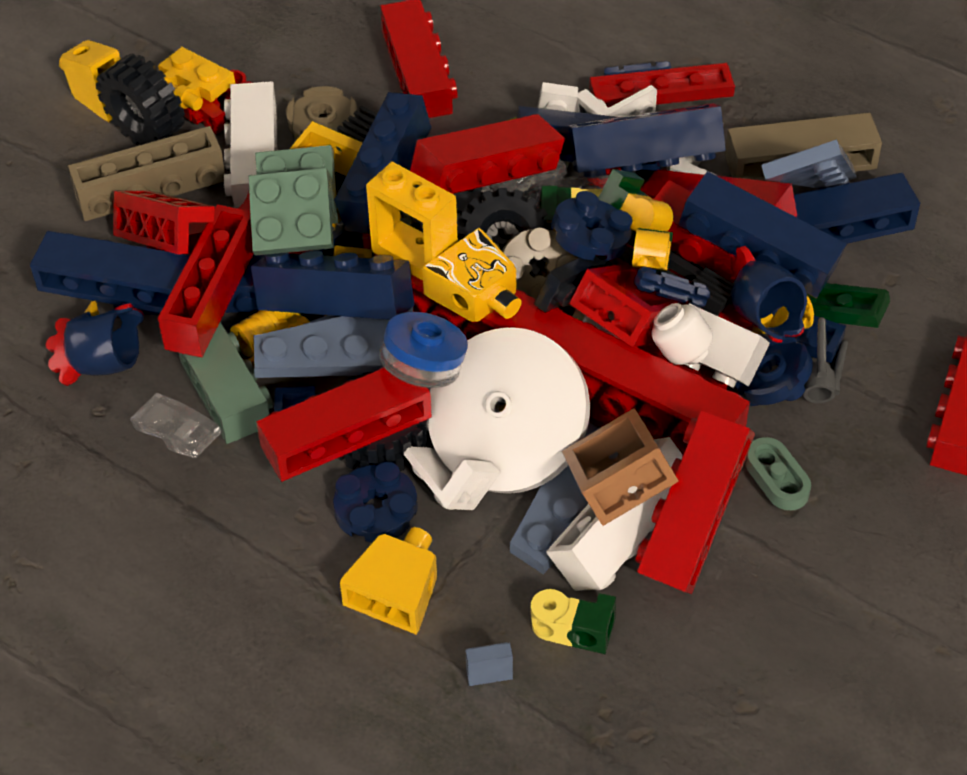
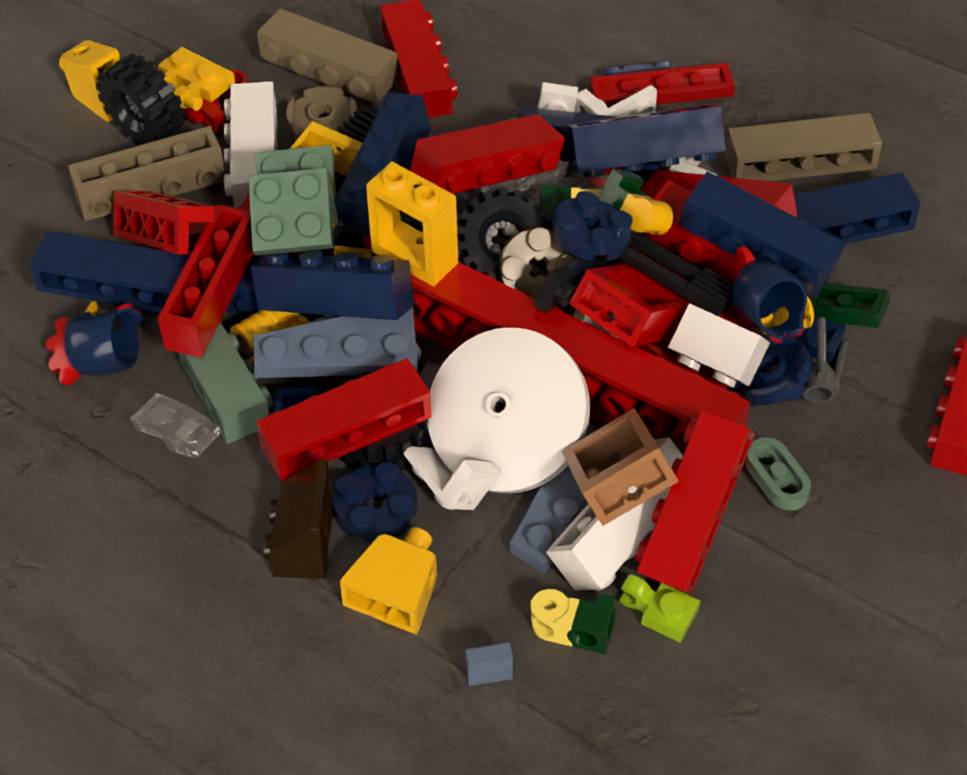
blue piece [379,312,468,388] -> none
yellow torso [422,228,521,322] -> none
yellow leg [632,228,673,273] -> none
dark blue axle [634,267,710,308] -> none
white head [651,303,713,365] -> none
sand blue wing [761,139,857,189] -> none
none -> dark tan brick [257,8,399,104]
none -> dark brown slope [264,459,334,579]
none -> lime plate [619,574,701,643]

